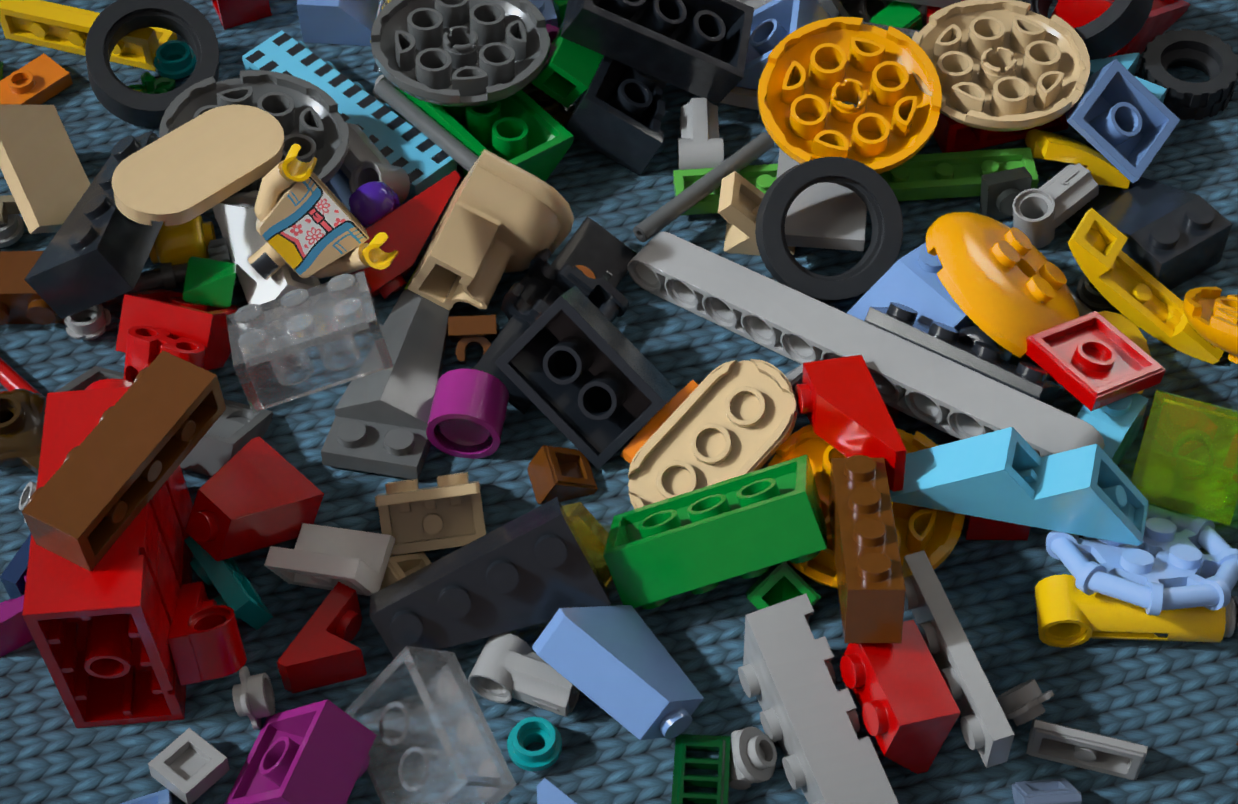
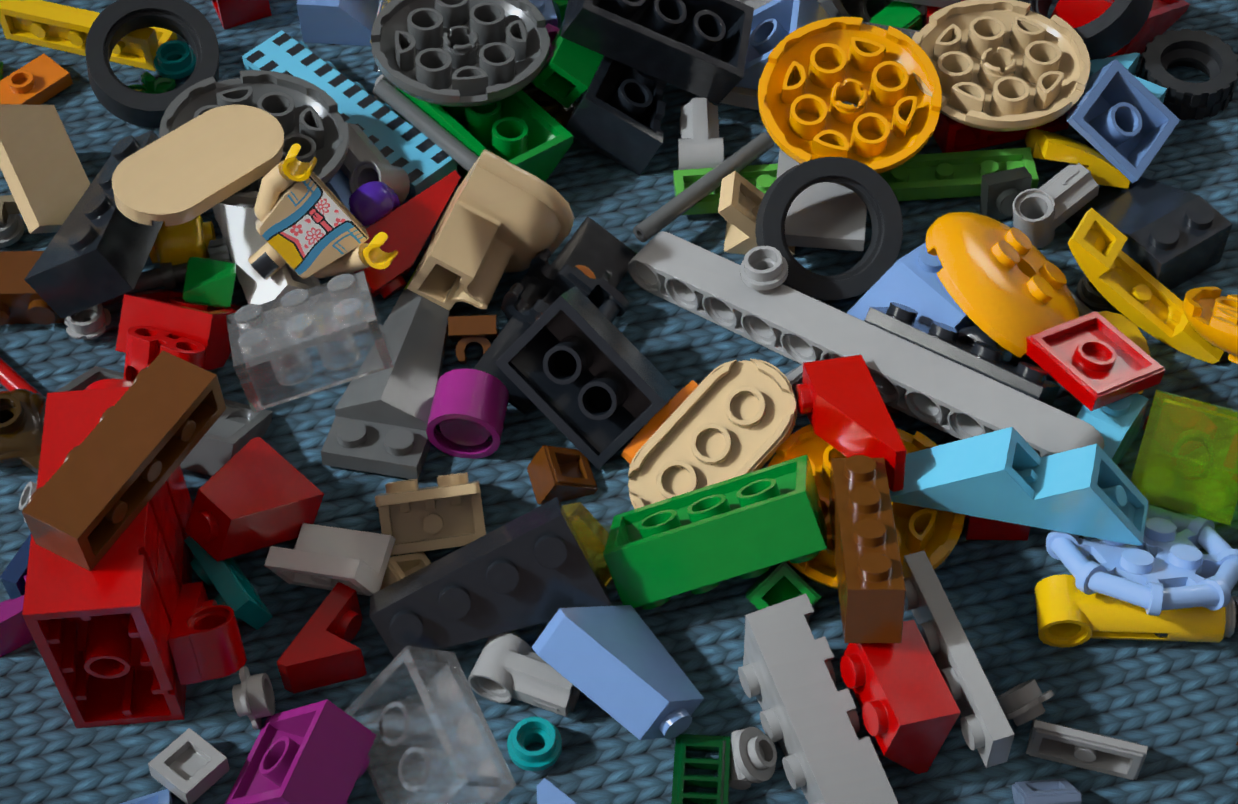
none -> light grey plate [740,246,788,290]

